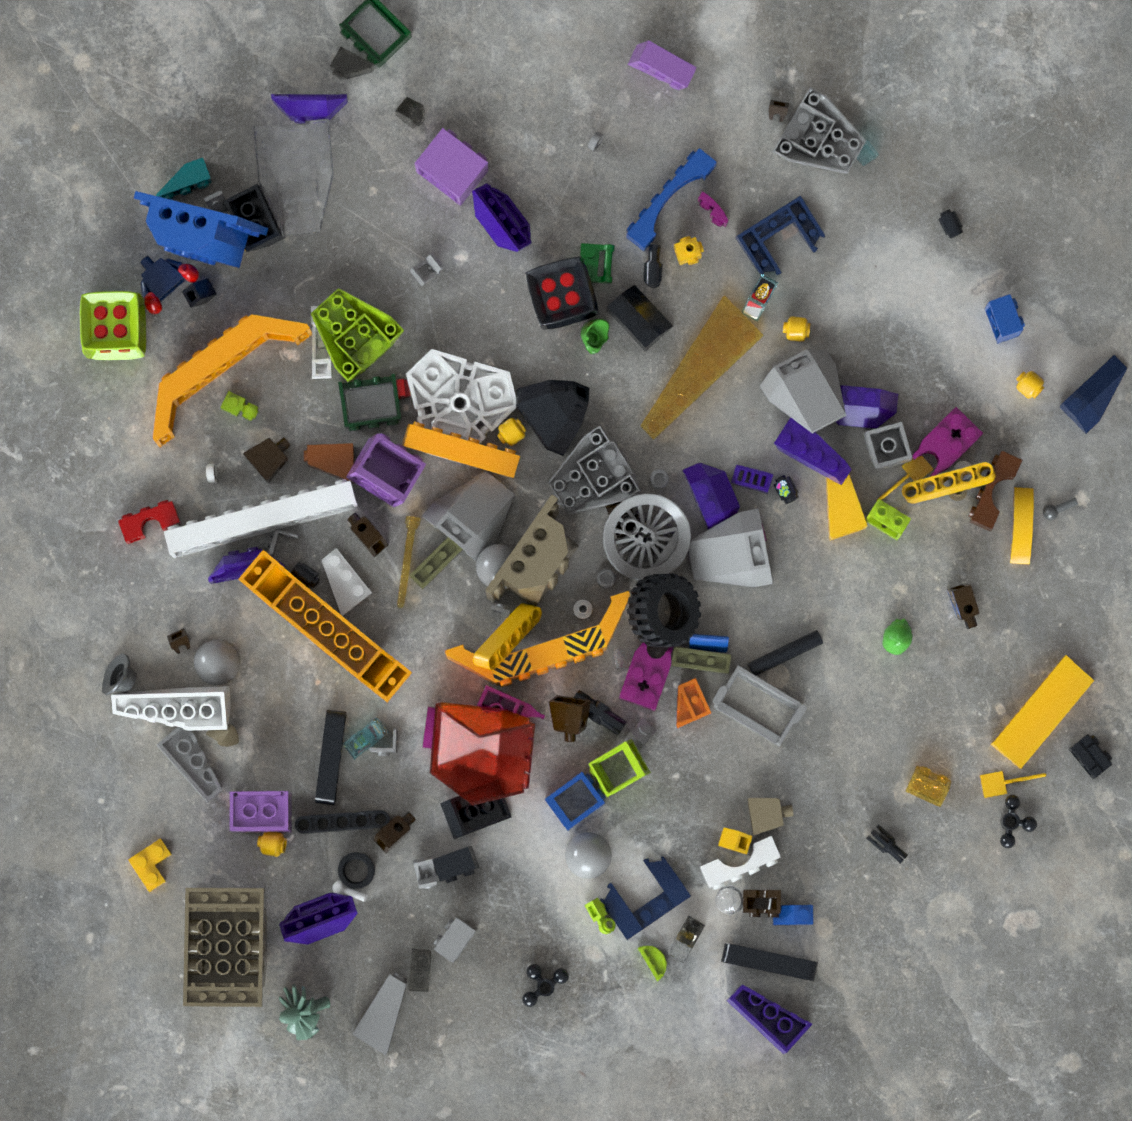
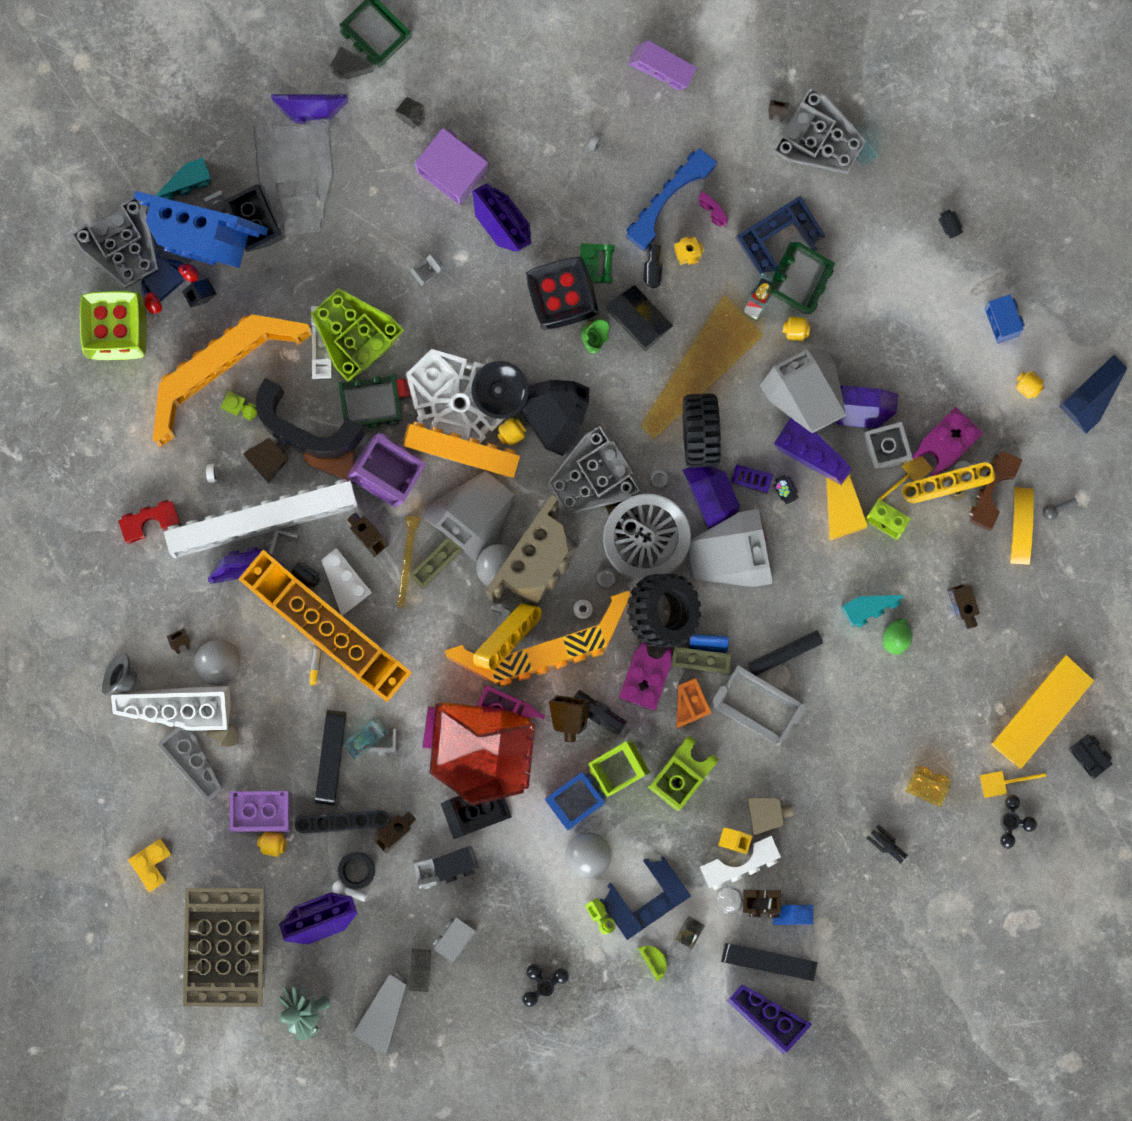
none -> light grey wedge [71,197,158,288]
none -> black arch [256,378,366,459]
none -> light grey piece [310,649,321,686]
none -> black dish [471,361,529,419]
none -> lime brick [647,735,719,811]
none -> black tyre [682,393,721,467]
none -> window [766,242,835,314]
none -> teal slope [841,595,904,628]

